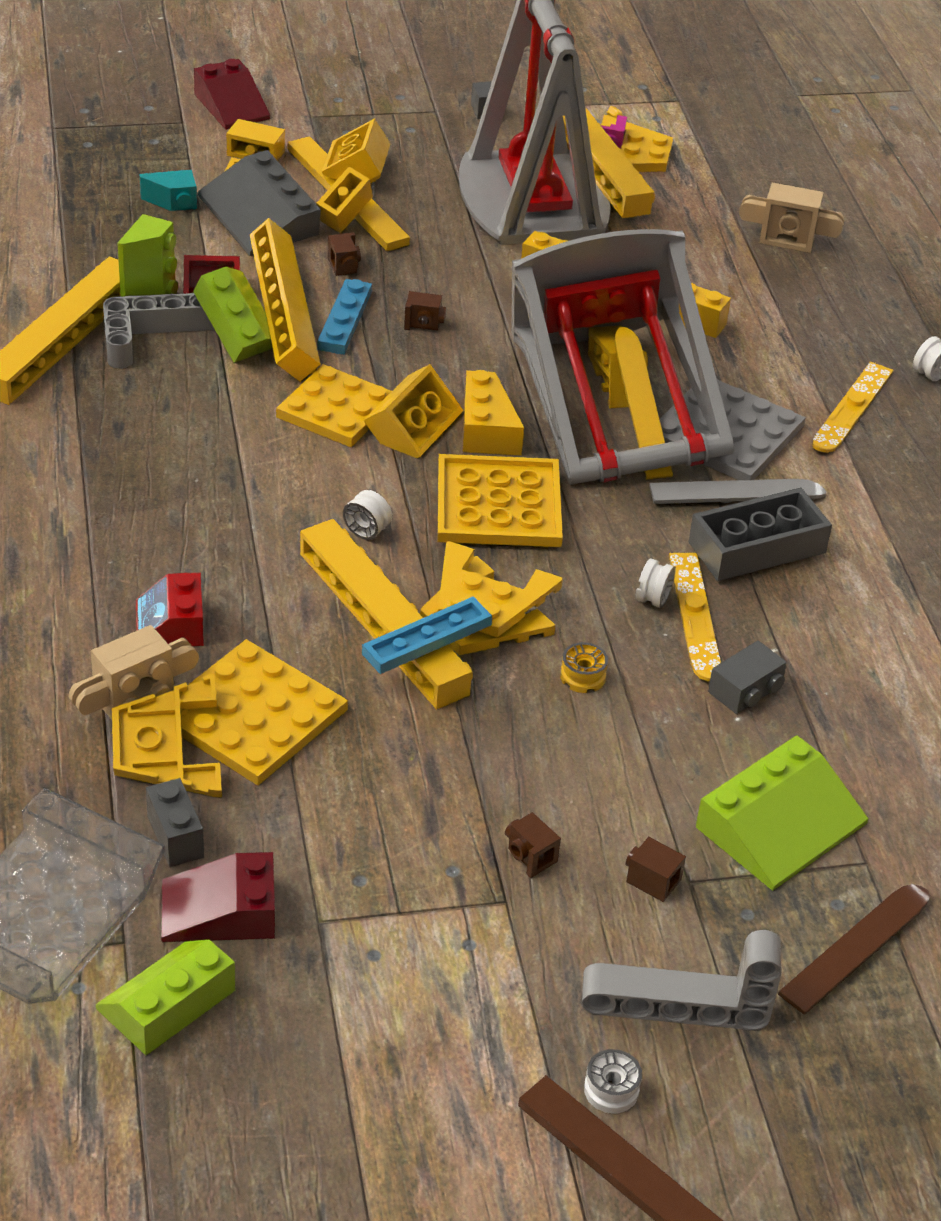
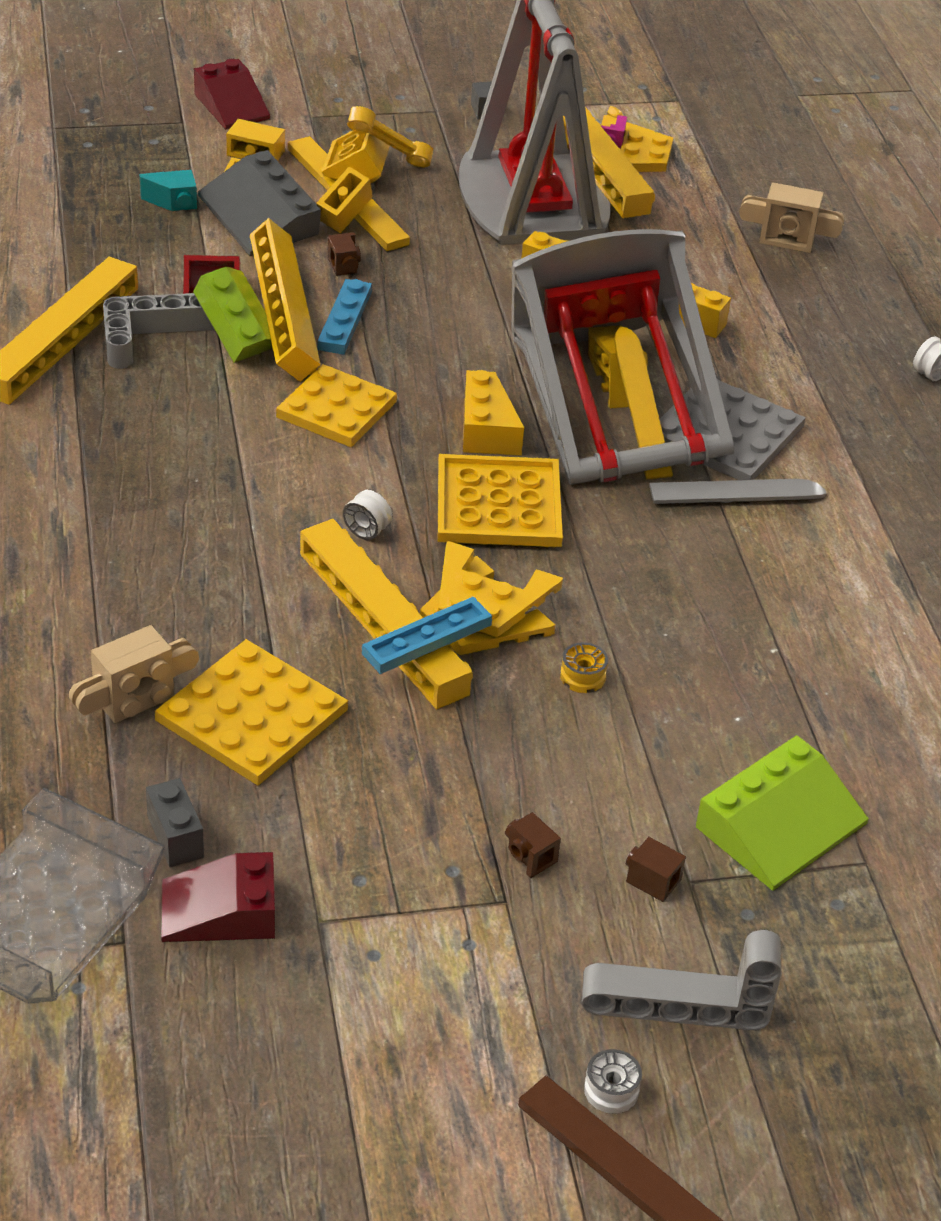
lime slope [96,940,236,1056] -> none
yellow wing [112,674,222,798] -> none
lime slope [117,214,178,297] -> none
red slope [136,572,204,646] -> none
yellow slope [363,364,464,458] -> none
reddish brown brick [404,291,446,331] -> none
white wheel [636,558,676,608] -> none
yellow piece [669,553,721,681] -> none
dark grey brick [688,487,832,581] -> none
dark grey brick [708,640,787,714] -> none
reddish brown piece [778,884,930,1015] -> none
yellow piece [812,362,893,453] -> none
none -> yellow piece [347,106,434,168]

